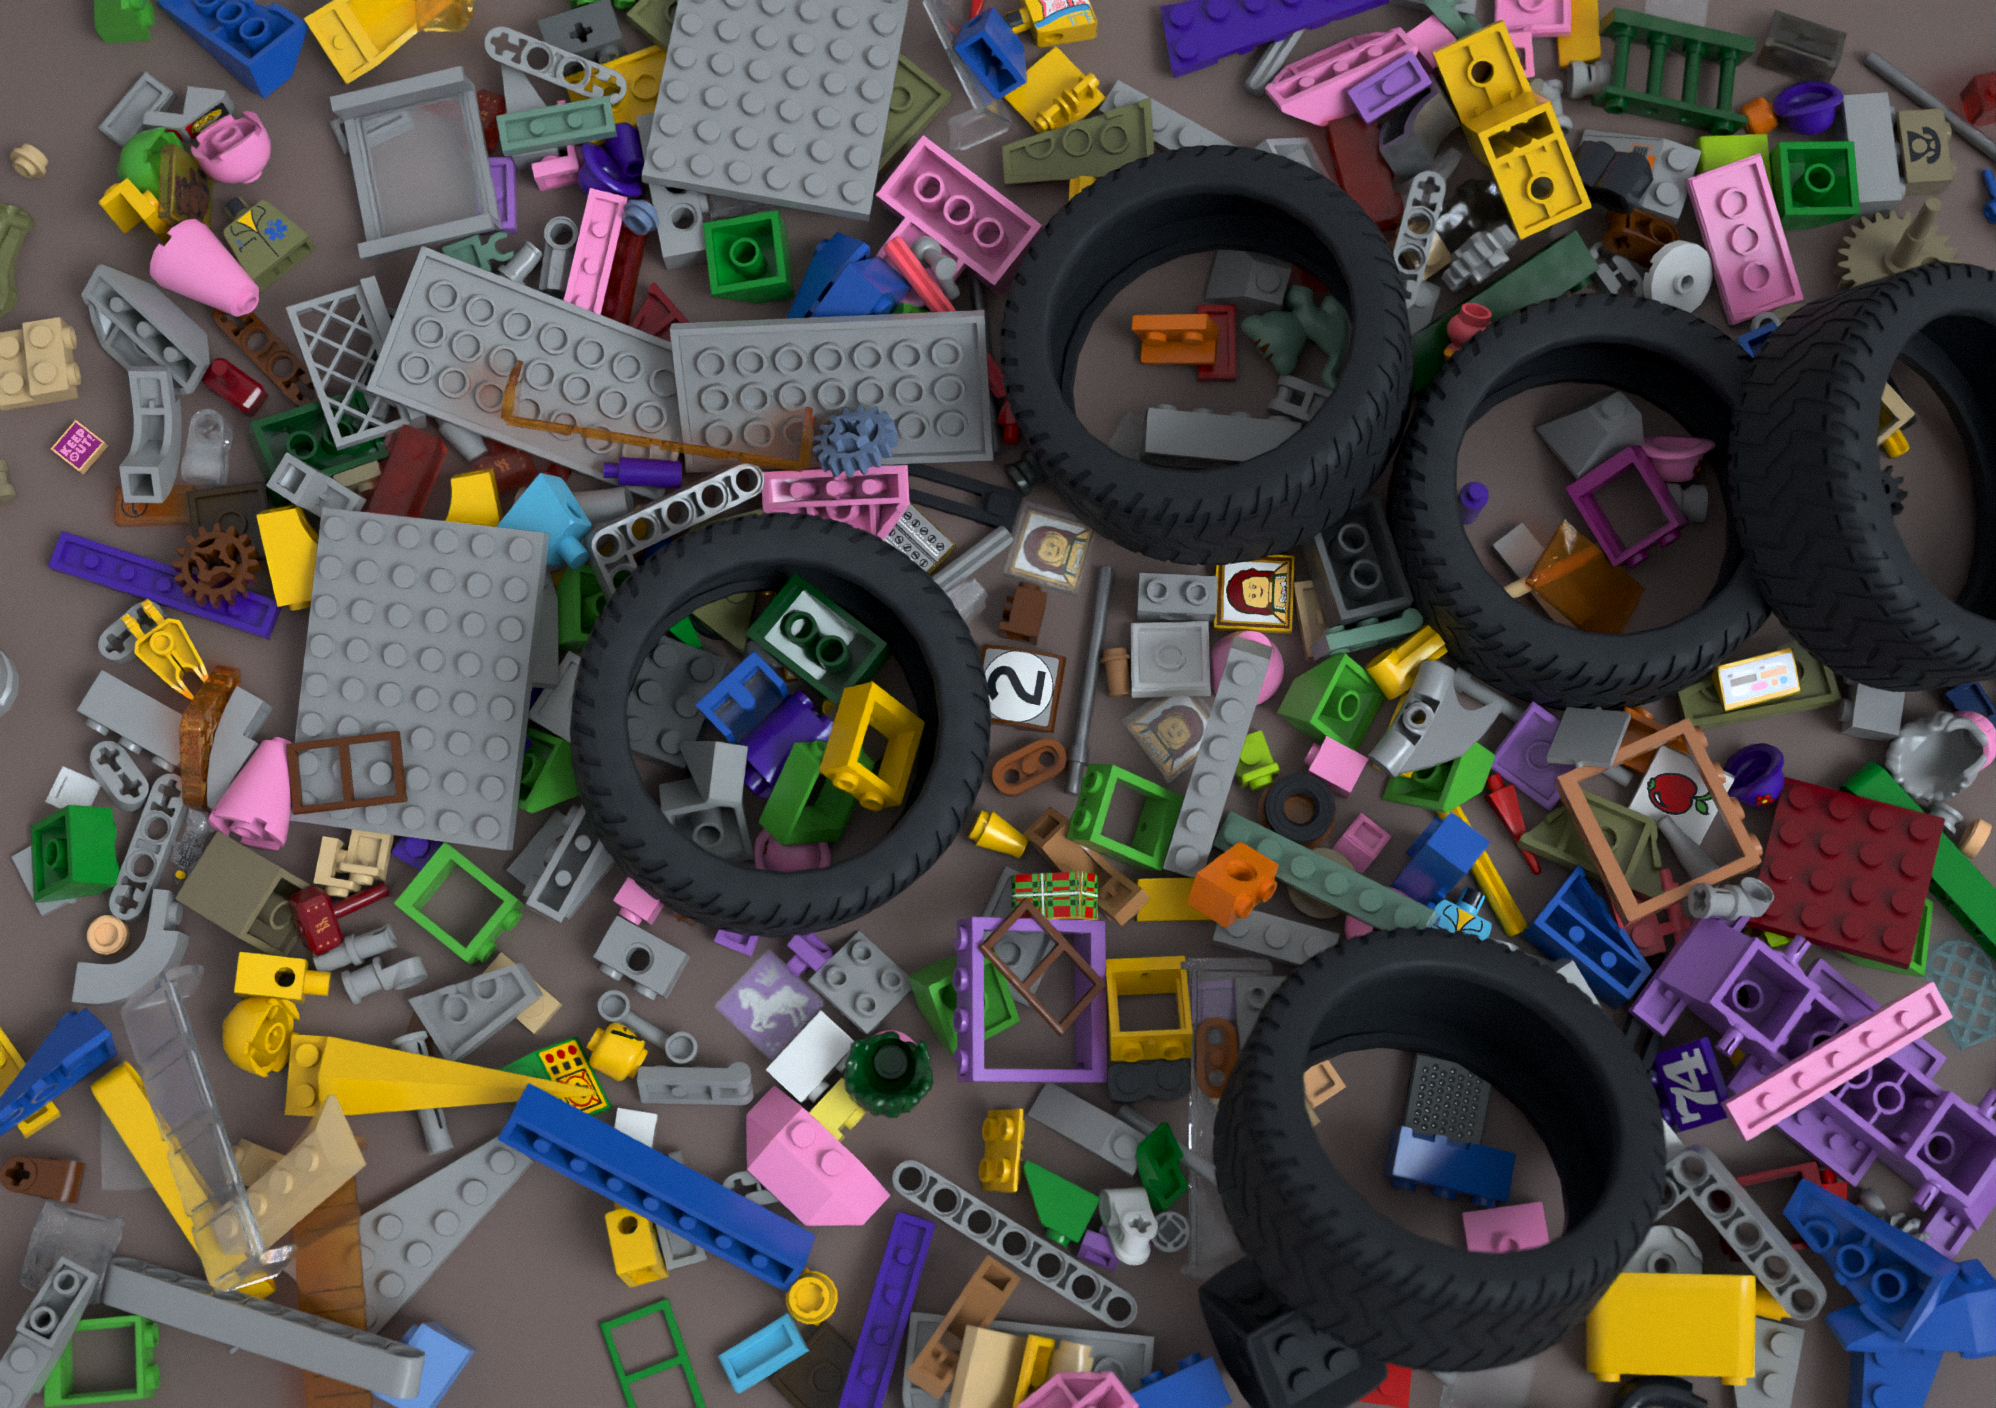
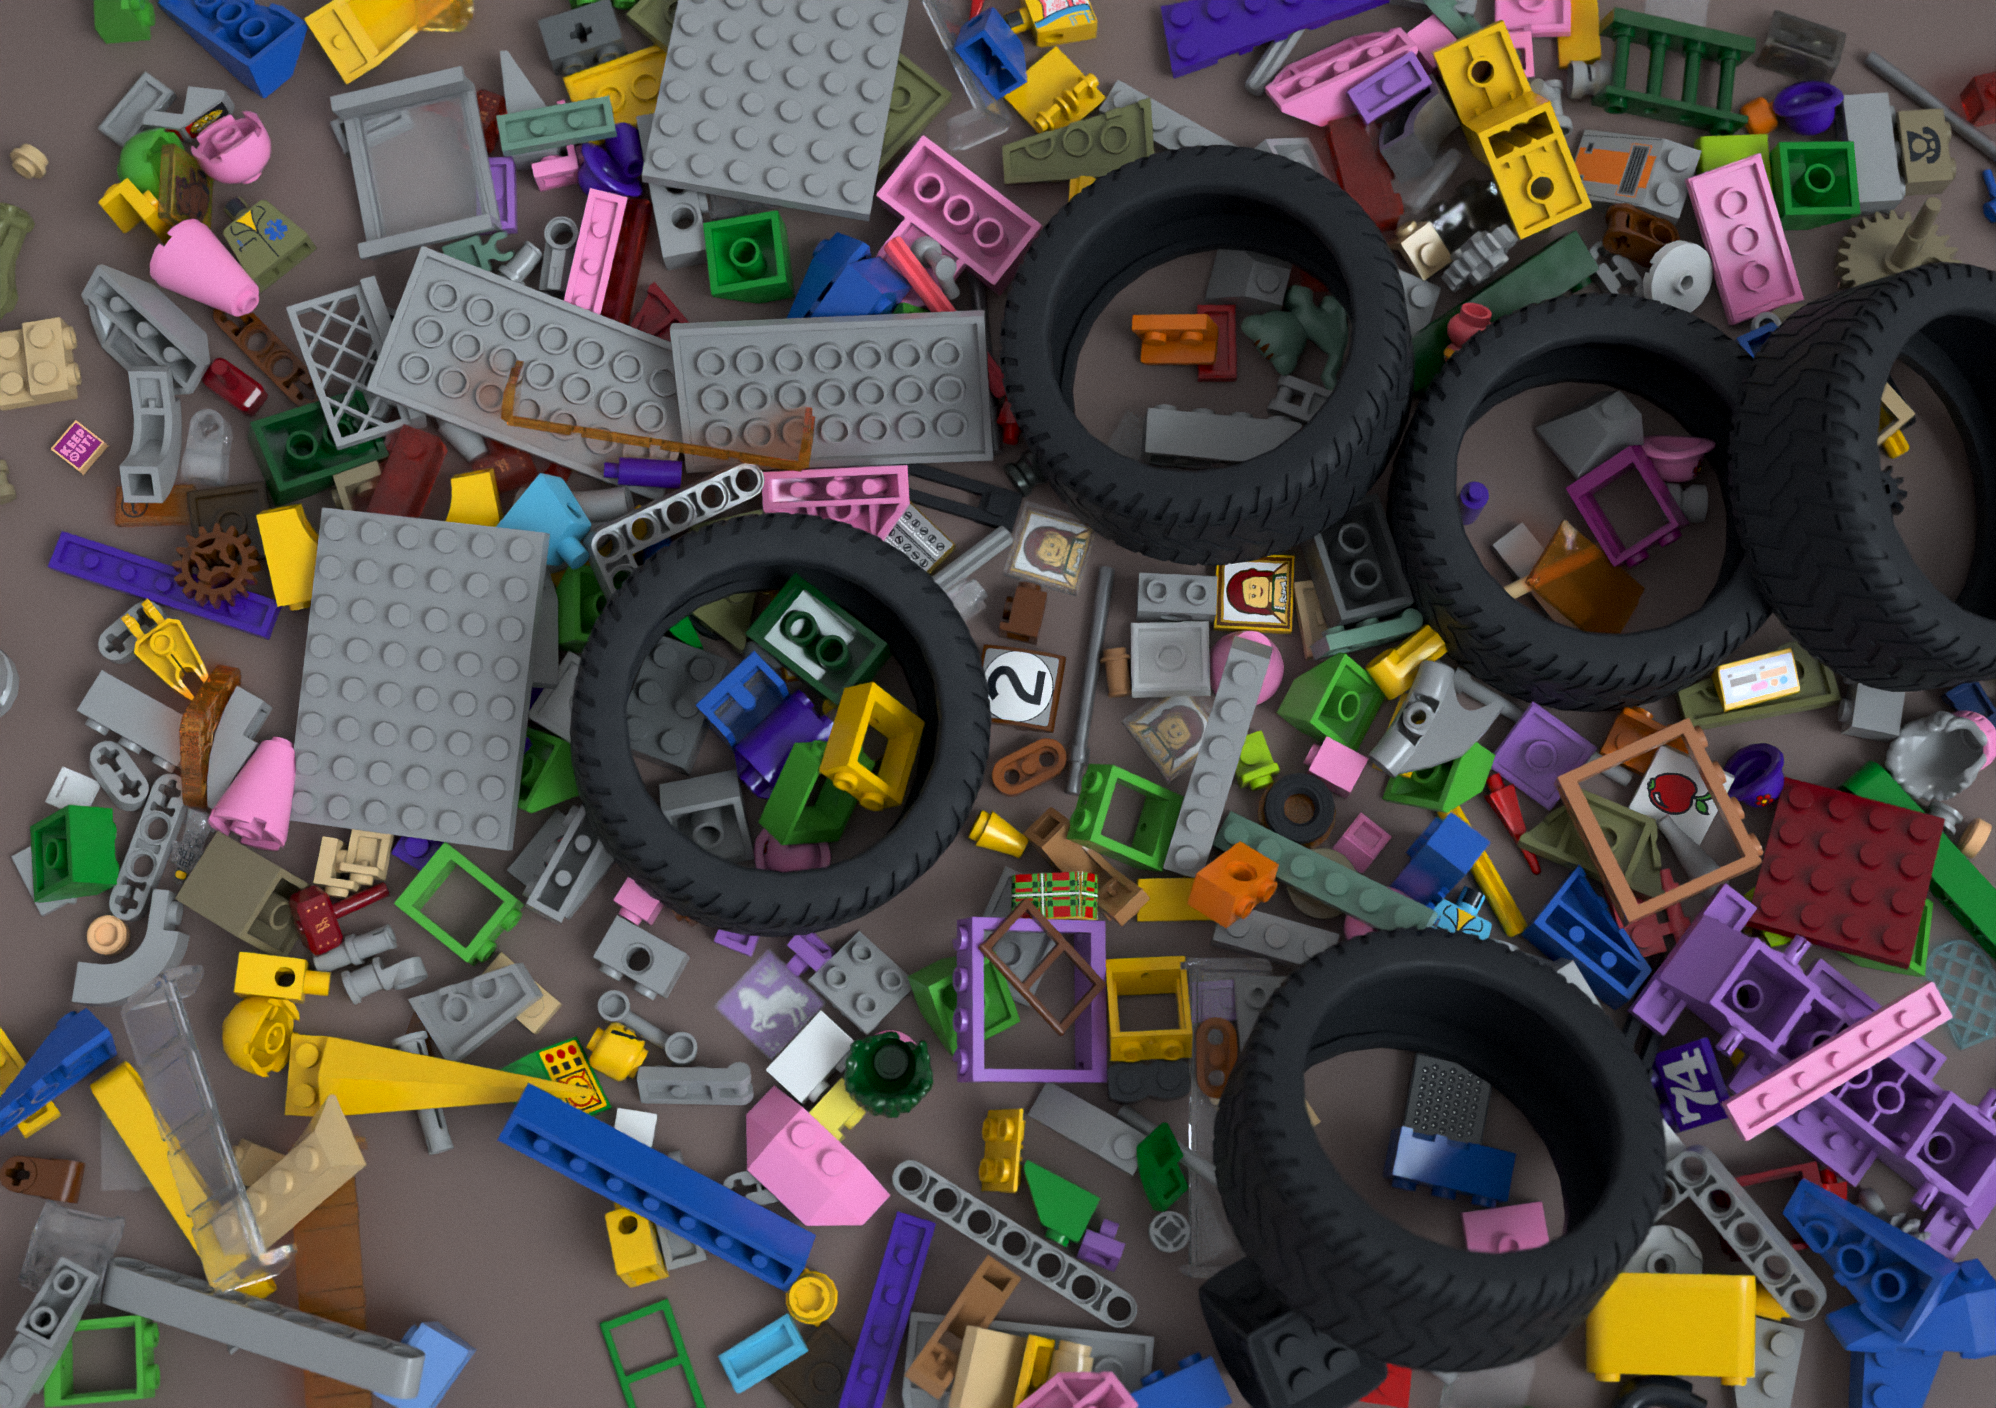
light grey slope [266,452,367,518] -> none
light grey wing [277,1136,534,1335] -> none
reddish brown window [286,731,408,815] -> none
light grey beam [484,26,627,105] -> none
sand blue plate [622,200,659,235] -> none
light grey slope [679,741,748,808] -> none
sand blue gear [812,405,898,478] -> none
white piece [1099,1187,1158,1265] -> none
light nougat tile [1304,1060,1346,1109] -> none
light grey beam [1393,171,1446,313] -> none
light grey piece [1546,707,1631,768] -> none
black brick [1572,141,1654,214] -> none
light grey connector [1688,877,1774,920] -> none

